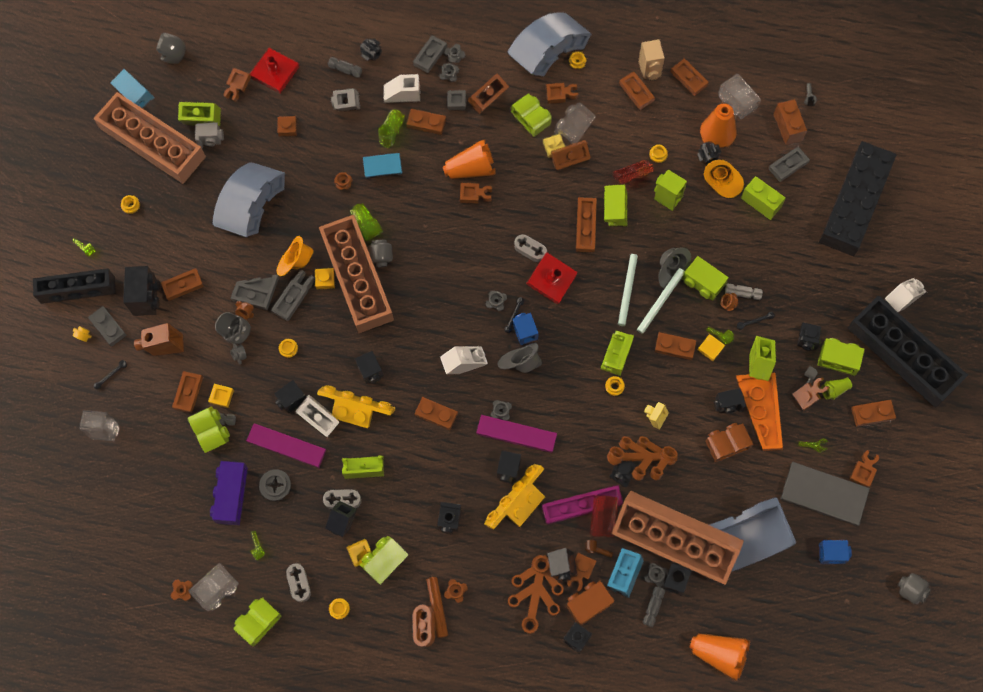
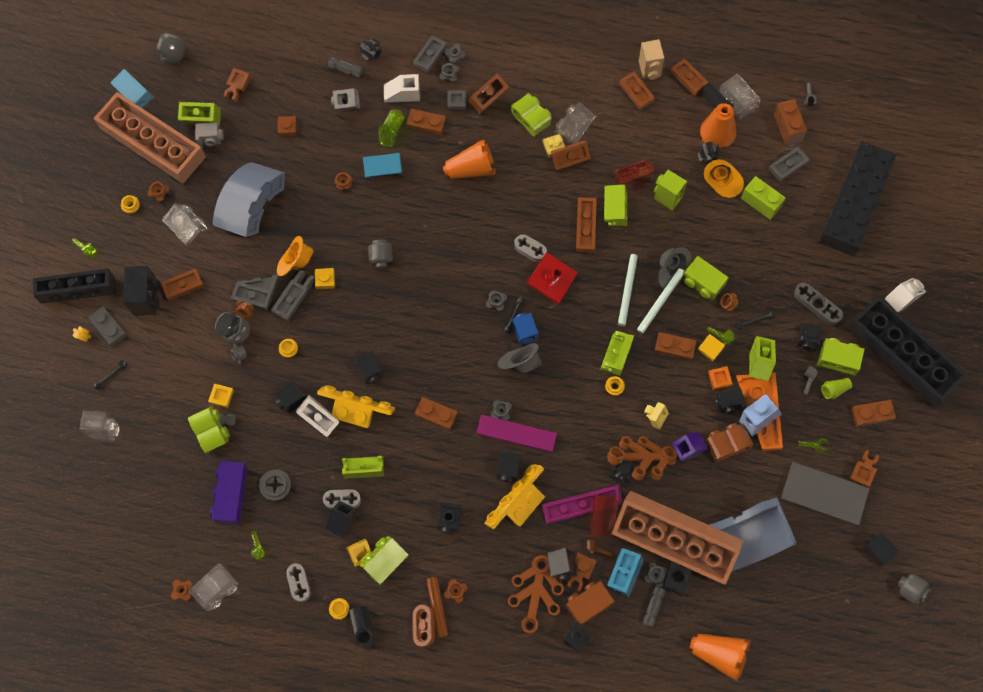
dark orange torso [134,323,184,356] -> none
dark orange plate [172,371,203,413] -> none
lime brick [233,598,281,647] -> none
magenta tile [246,423,326,468] -> none
red tile [250,48,300,93] -> none
nougat brick [319,215,394,334] -> none
clear neon green piece [350,204,383,241] -> none
white slope [440,346,488,374] -> none
dark orange plate [460,183,492,203] -> none
sand blue panel [508,13,591,76] -> none
dark orange plate [546,83,578,104] -> none
yellow plate [569,52,586,69] -> none
yellow plate [649,145,668,163] -> none
light grey axle [725,284,763,300] -> none
dark orange plate [793,377,830,410] -> none
blue brick [819,540,852,564] -> none
none -> dark orange plate [148,181,170,201]
none -> clear bracket [162,203,208,245]
none -> black piece [349,606,375,650]
none -> dark purple brick [672,432,708,461]
none -> black tile [702,83,734,108]
none -> orange tile [708,366,733,390]
none -> light blue torso [739,394,782,437]
none -> dark grey beam [794,283,843,326]
none -> black brick [863,533,899,567]

